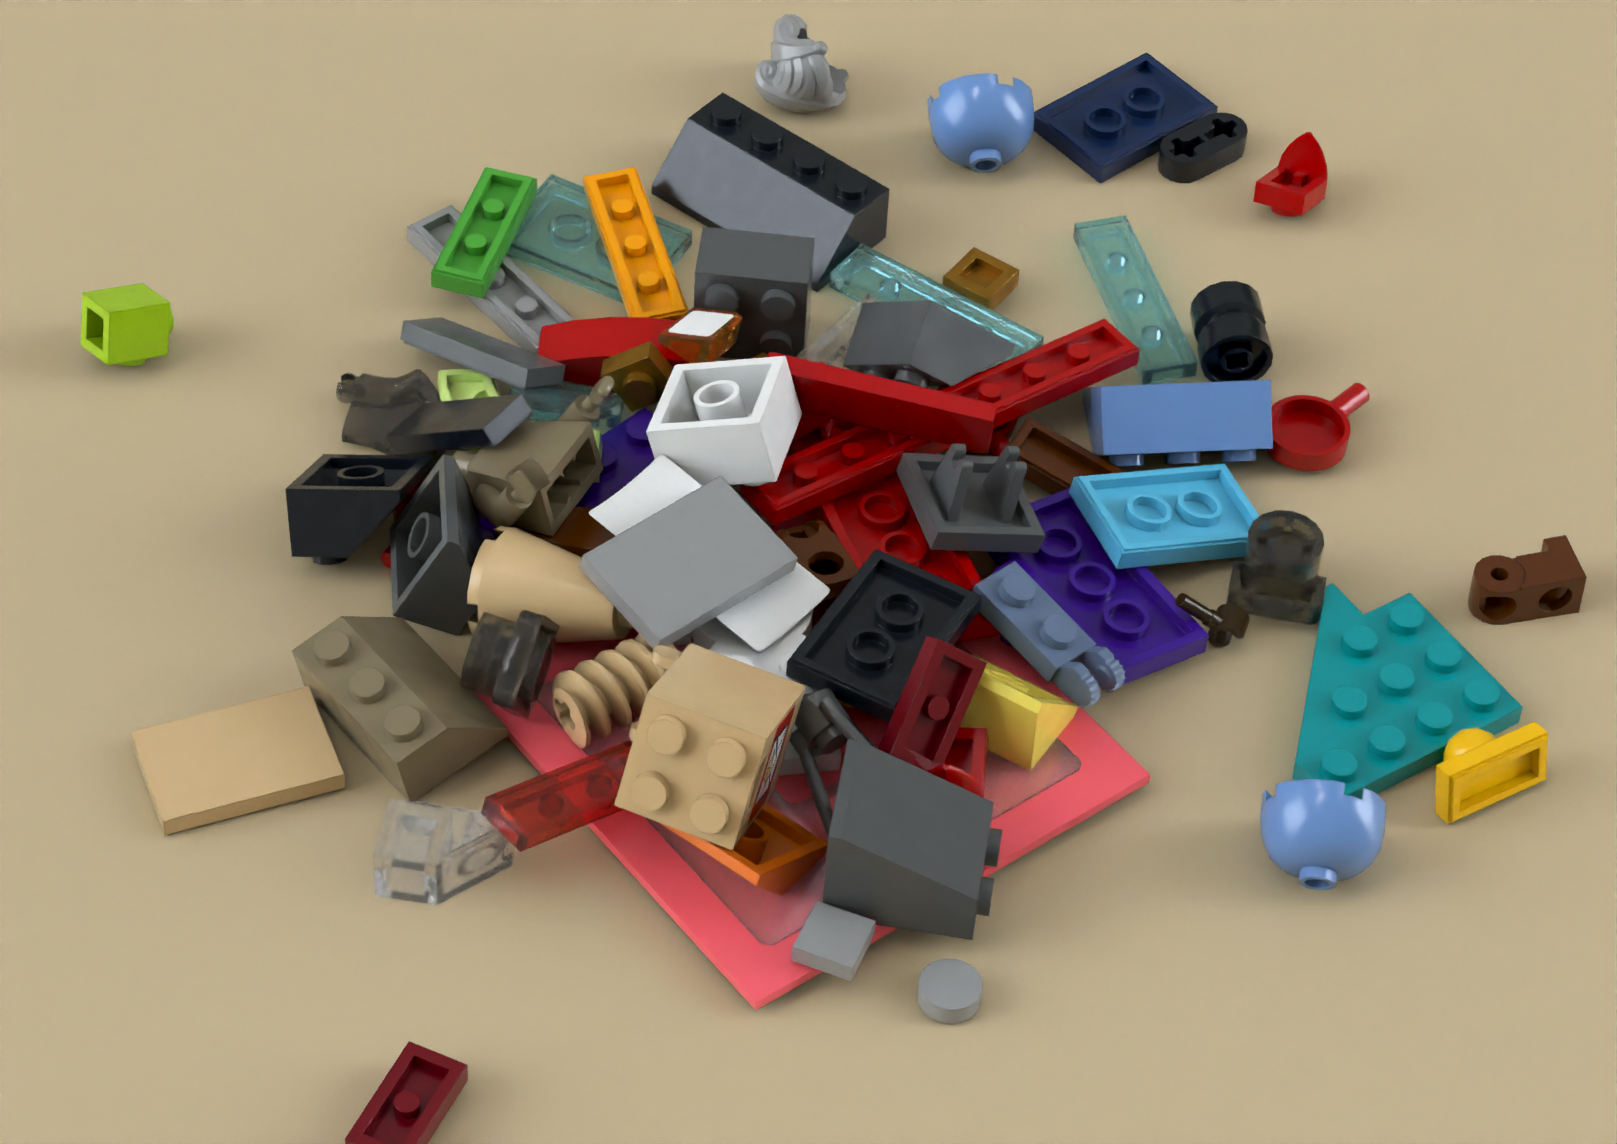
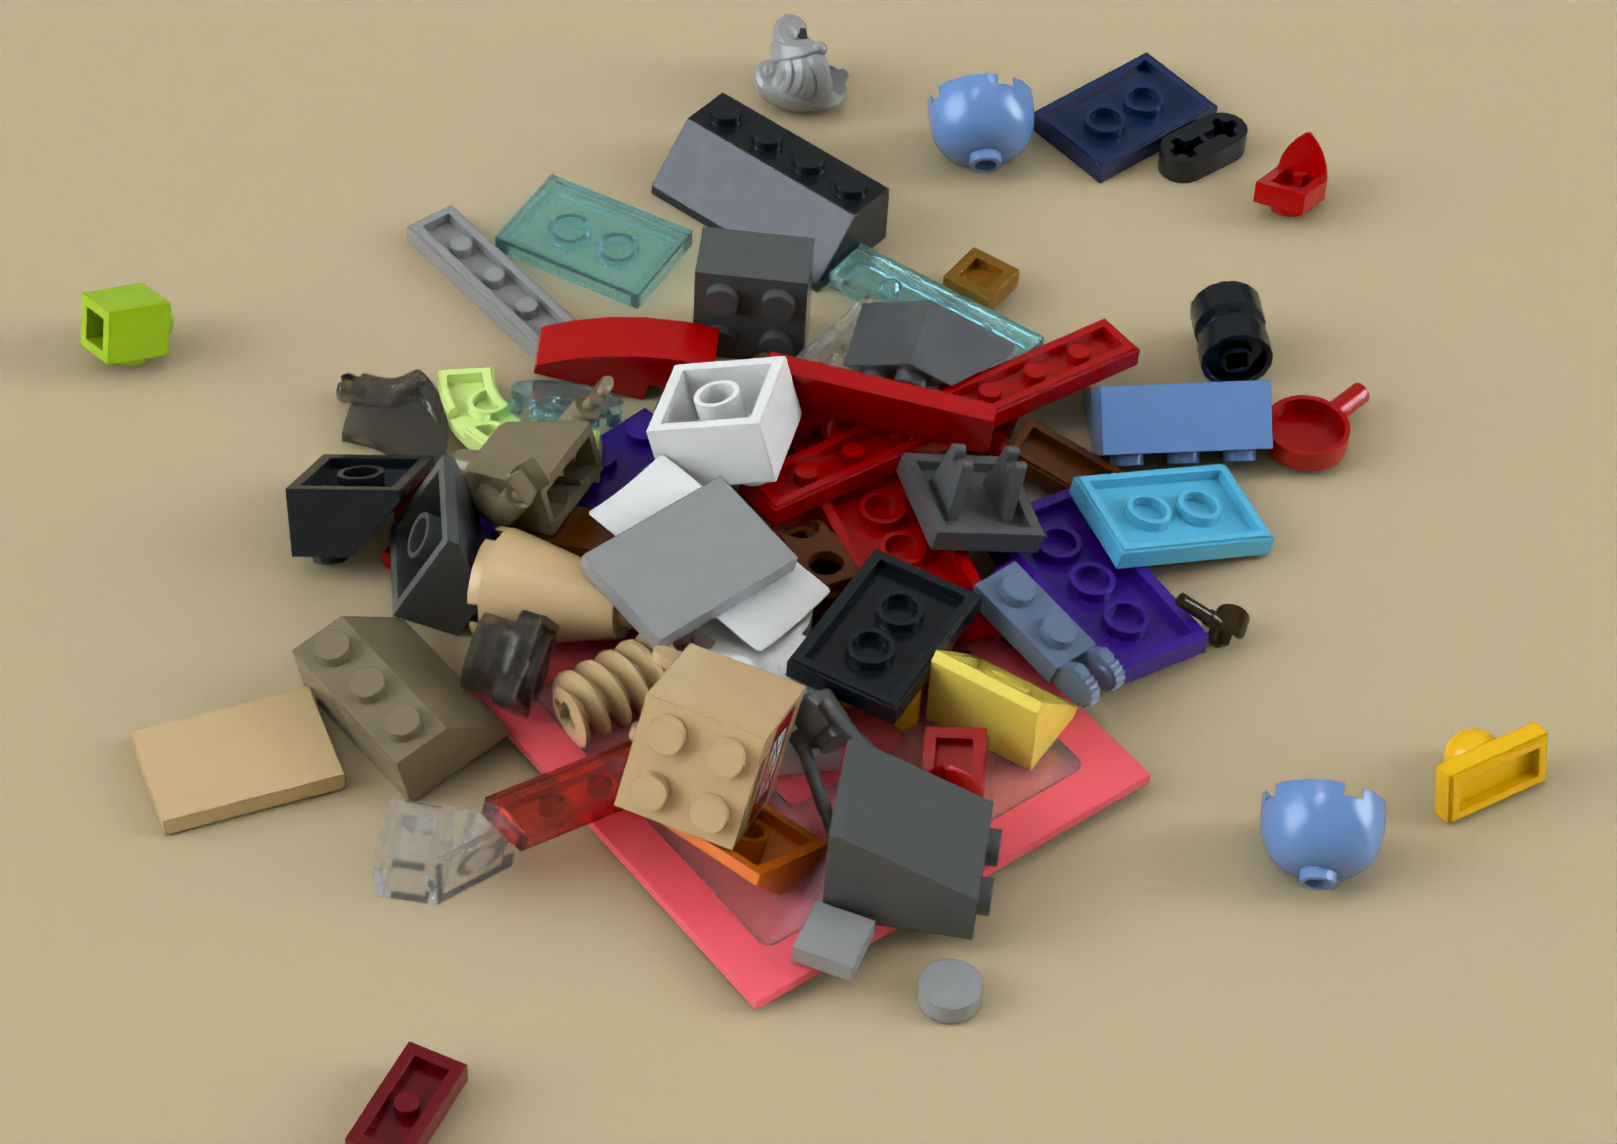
black tile [386,394,532,454] -> none
dark grey tile [400,317,566,390] -> none
bright green tile [431,167,537,299] -> none
light orange tile [583,167,689,321] -> none
pearl gold plate [601,341,673,412] -> none
clear orange slope [657,307,742,363] -> none
dark red plate [878,636,987,771] -> none
clear light blue tile [1073,215,1198,385] -> none
clear smoke piece [1226,510,1327,625] -> none
teal wing [1292,583,1523,799] -> none
reddish brown leg [1468,535,1587,625] -> none

